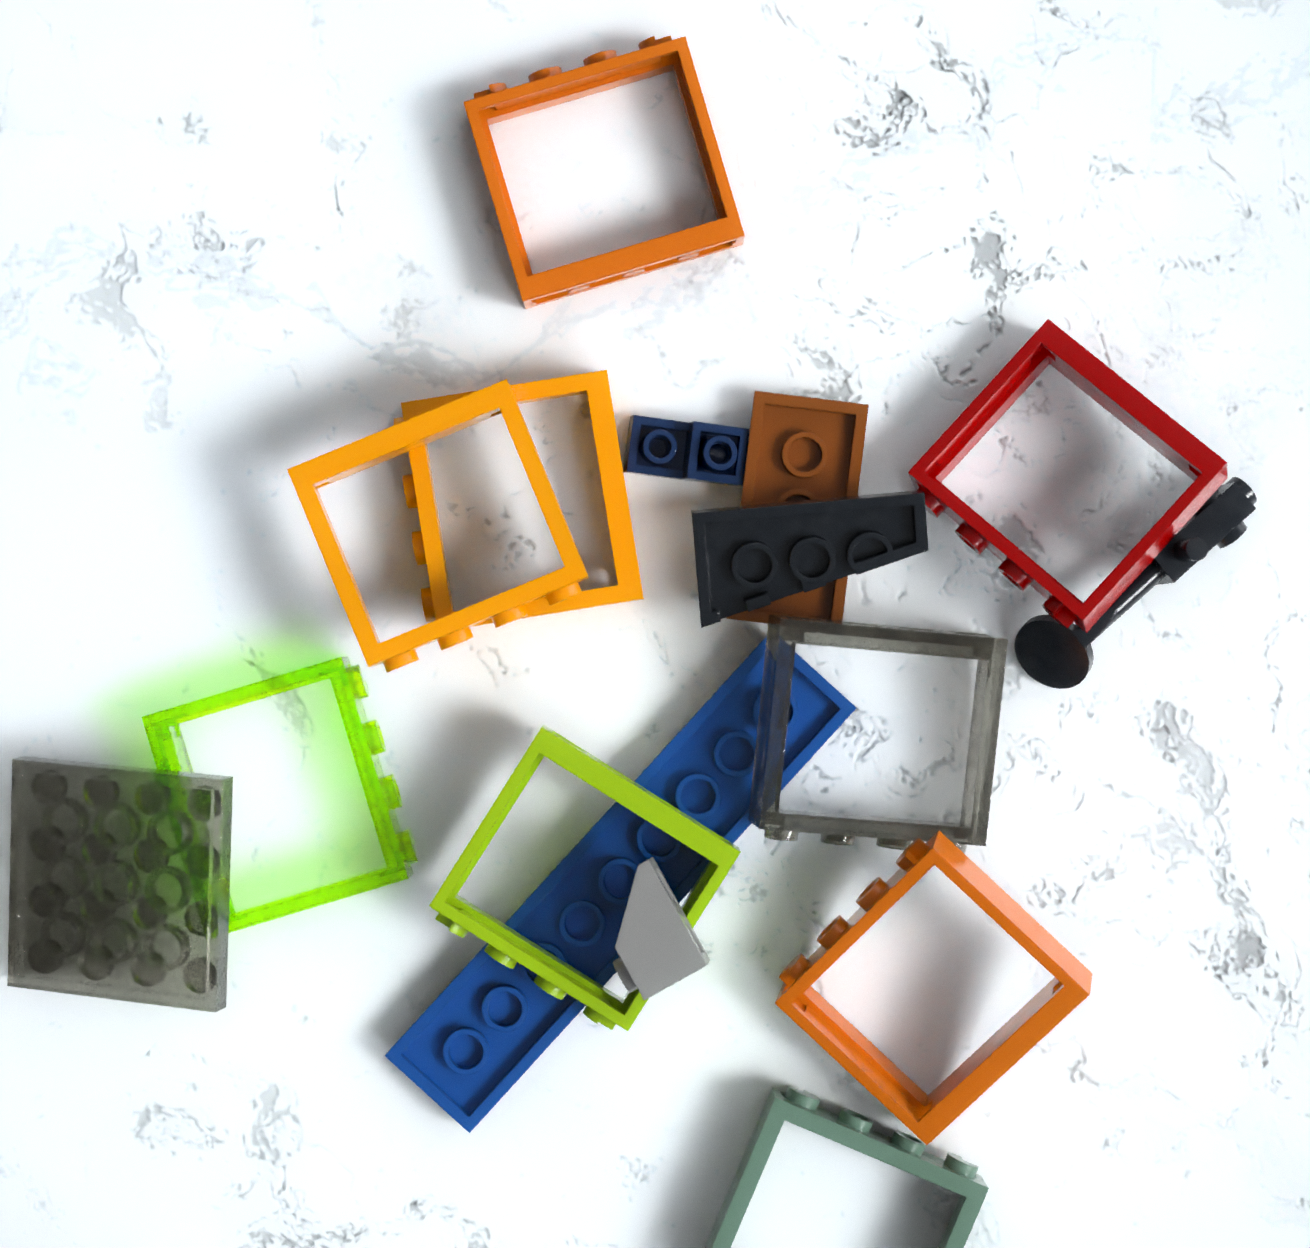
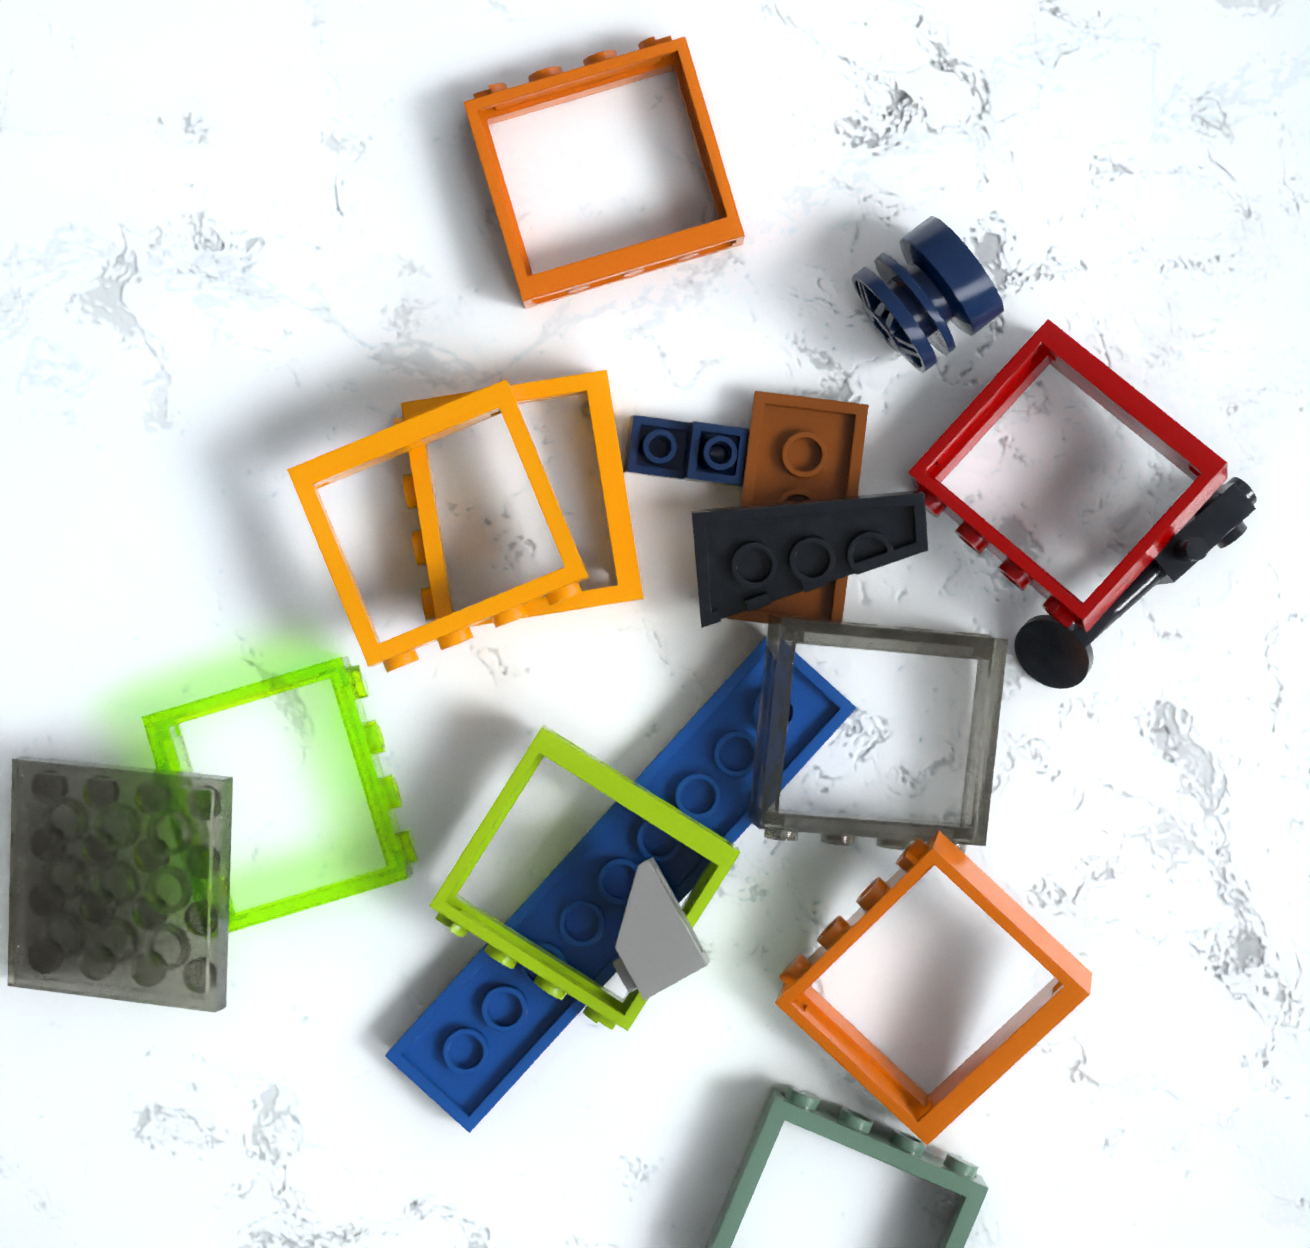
none -> dark blue wheel [851,215,1005,373]

